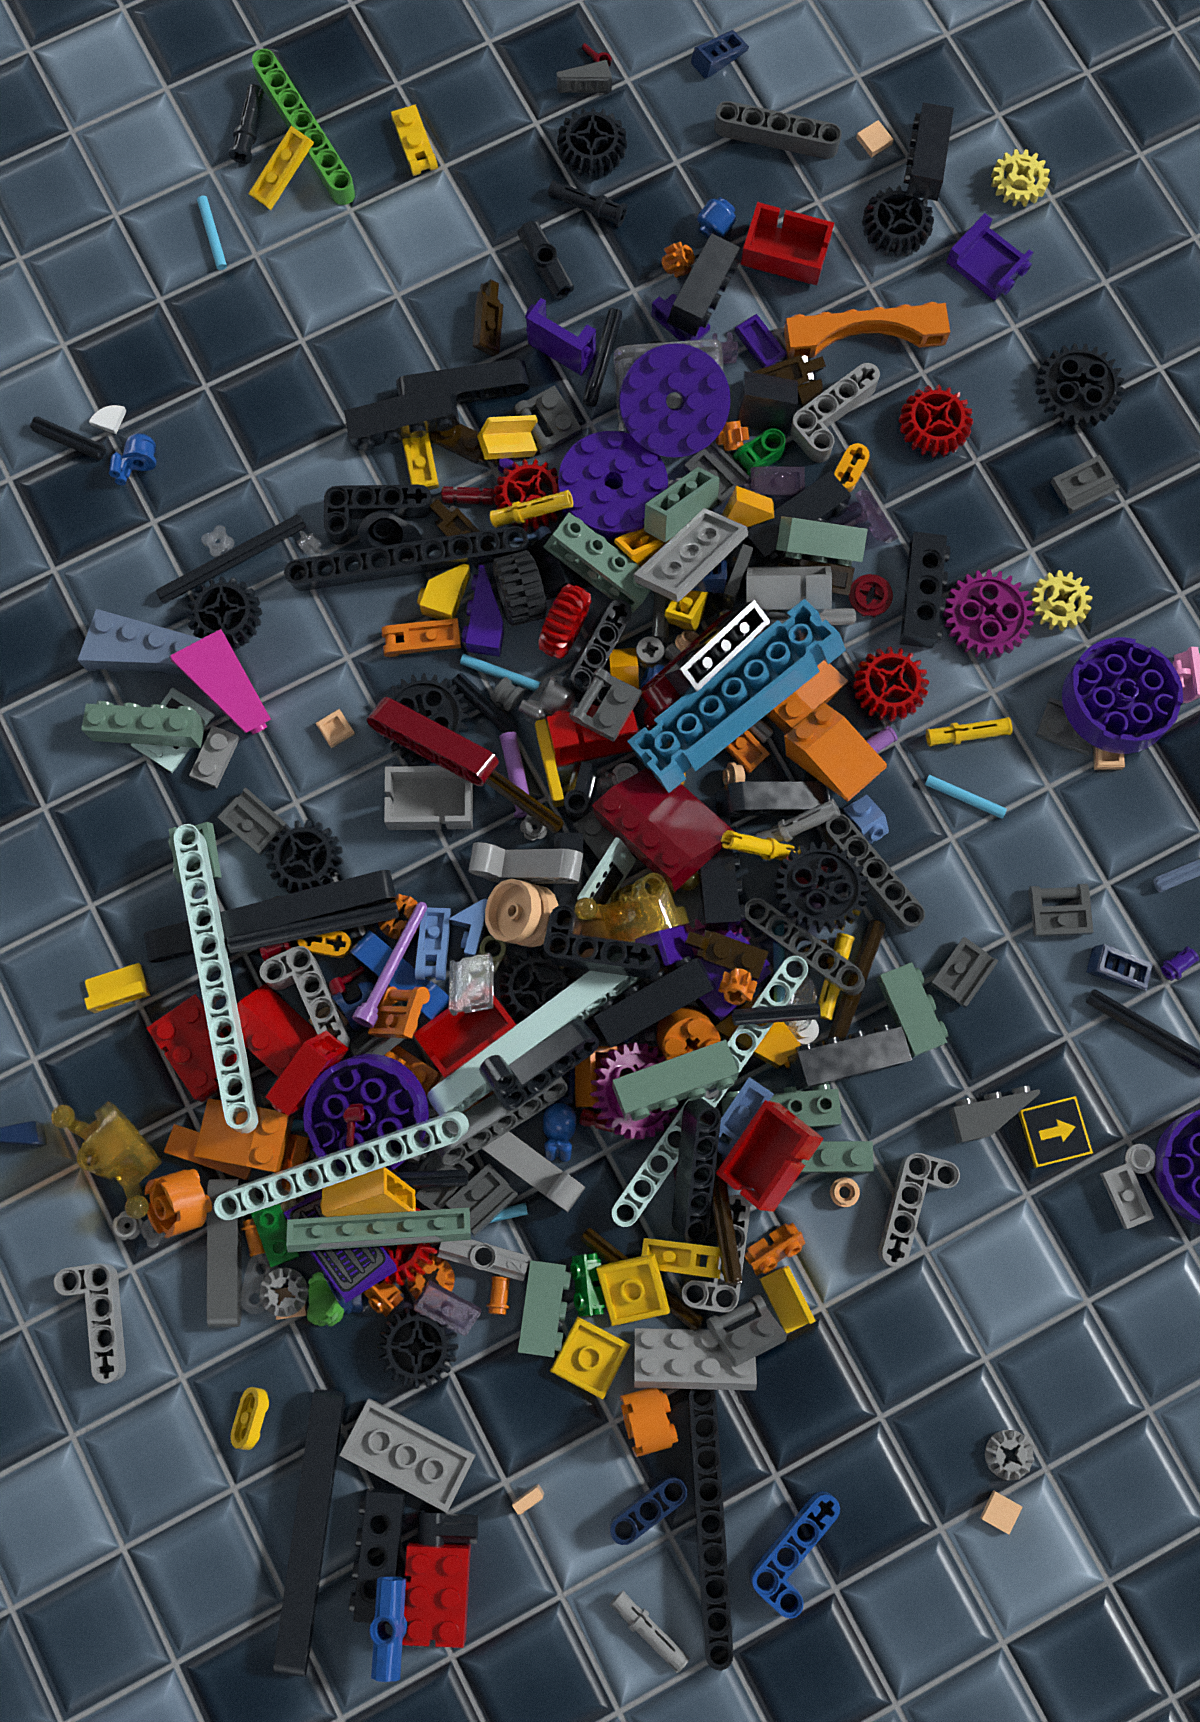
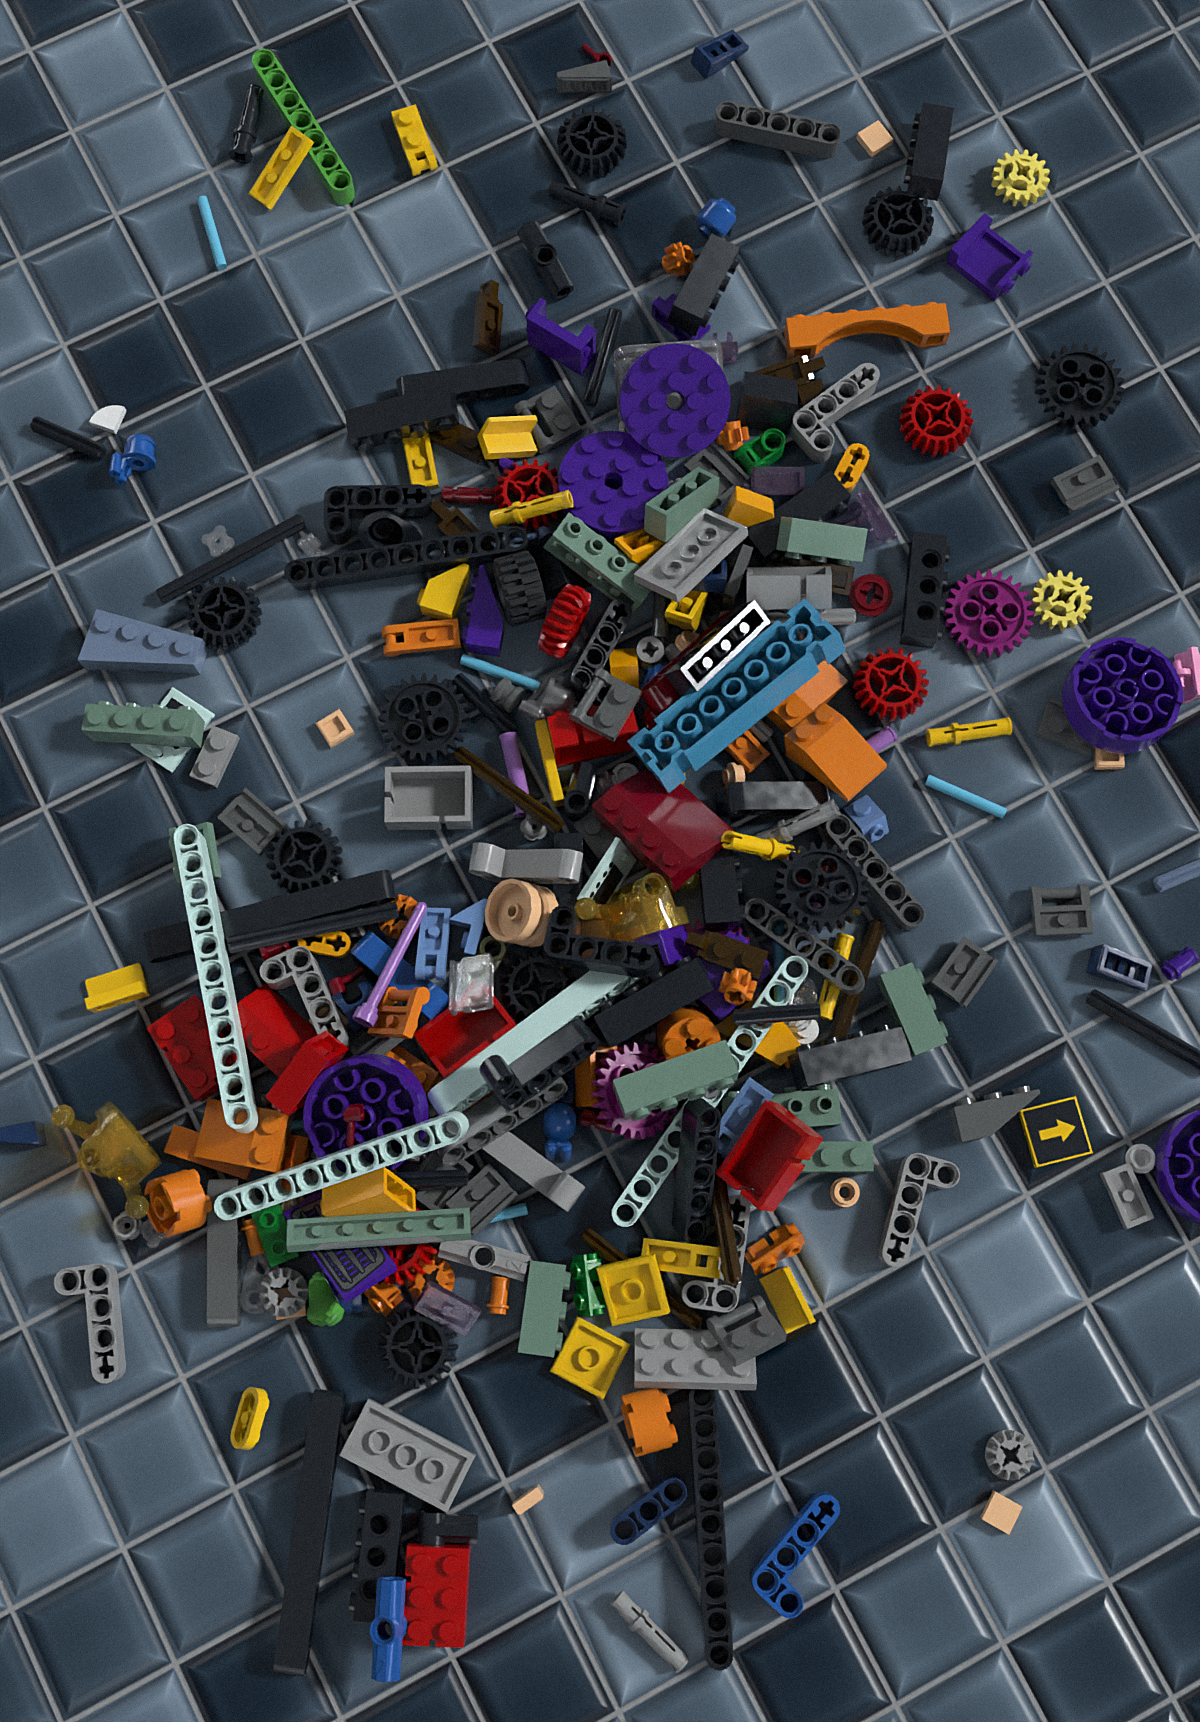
dark pink slope [169,629,271,735] -> none
dark red beam [366,697,499,786] -> none
dark purple tile [734,314,787,368] -> none
red piece [741,202,834,286] -> none

